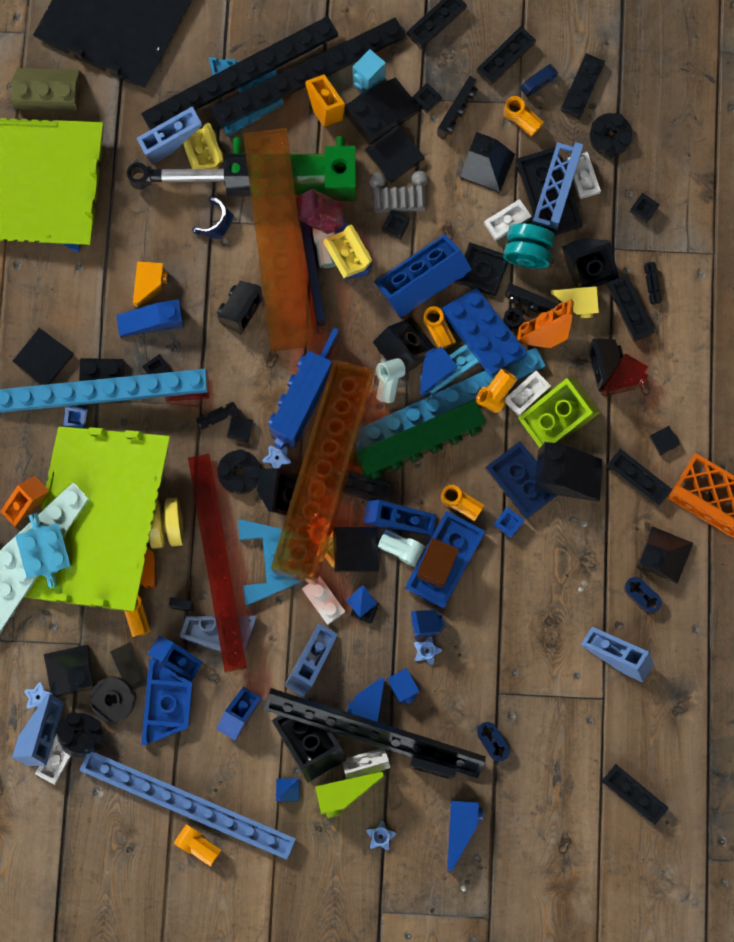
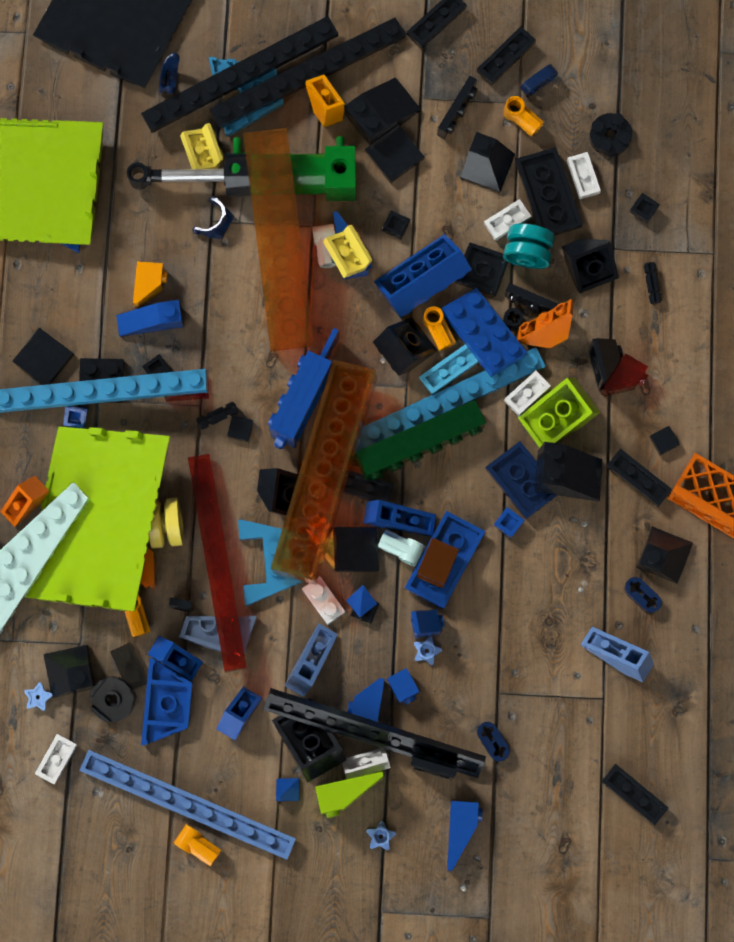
olive slope [11,68,81,111] -> none
medium blue slope [12,694,64,766] -> none
medium azure plate [15,513,71,588] -> none
black plate [57,712,103,757] -> none
medium blue slope [137,107,202,165] -> none
black slope [217,281,263,335] -> none
black plate [217,449,261,494] -> none
light blue plate [263,446,291,469] -> none
clear pink brick [296,189,344,234] -> none
dark blue tile [296,196,325,326] -> none
medium azure brick [352,49,386,93] -> none
light grey gear [369,171,428,213] -> none
light aqua piece [376,358,405,403] -> none
black tile [412,83,442,113] -> none
blue slope [420,346,458,398] -> none
light orange piece [441,485,484,521] -> none
light orange piece [476,368,518,413] -> none
medium blue fence [532,142,583,230] -> none
light yellow slope [551,286,599,318] -> none
black plate [561,53,605,119] -> none
black plate [607,275,654,342] -> none
none -> dark blue helmet [159,53,180,94]

